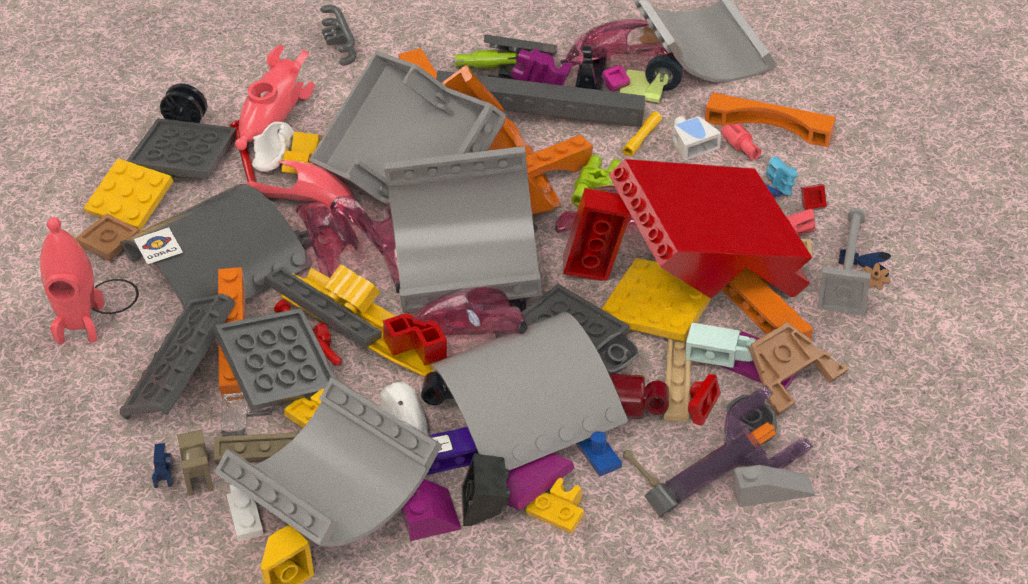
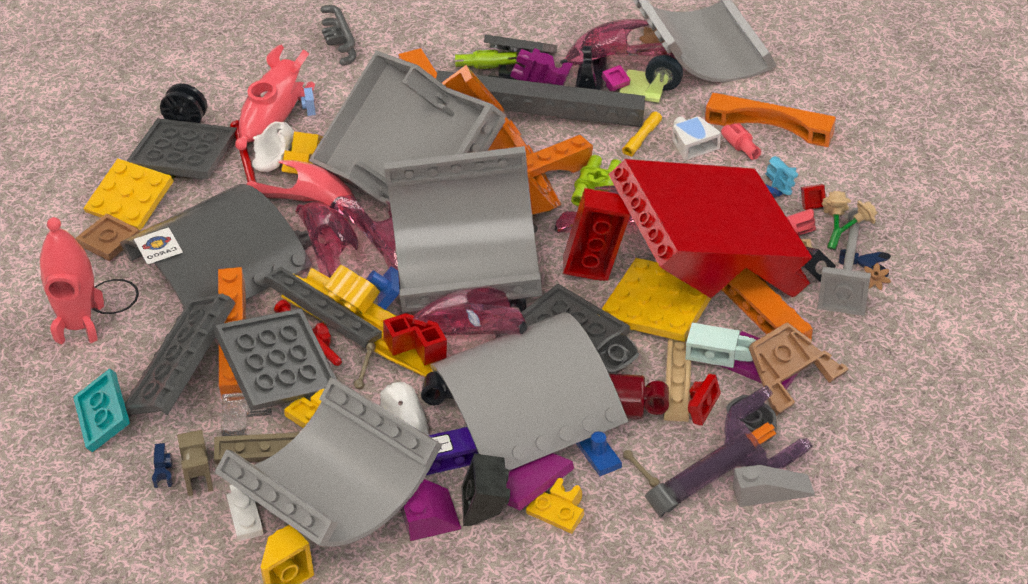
none -> teal plate [73,368,130,452]
none -> light blue plate [301,87,316,116]
none -> dark tan hinge [354,342,376,389]
none -> blue tile [366,266,400,310]
none -> black bracket [801,246,836,282]
none -> tan plant [822,191,877,250]

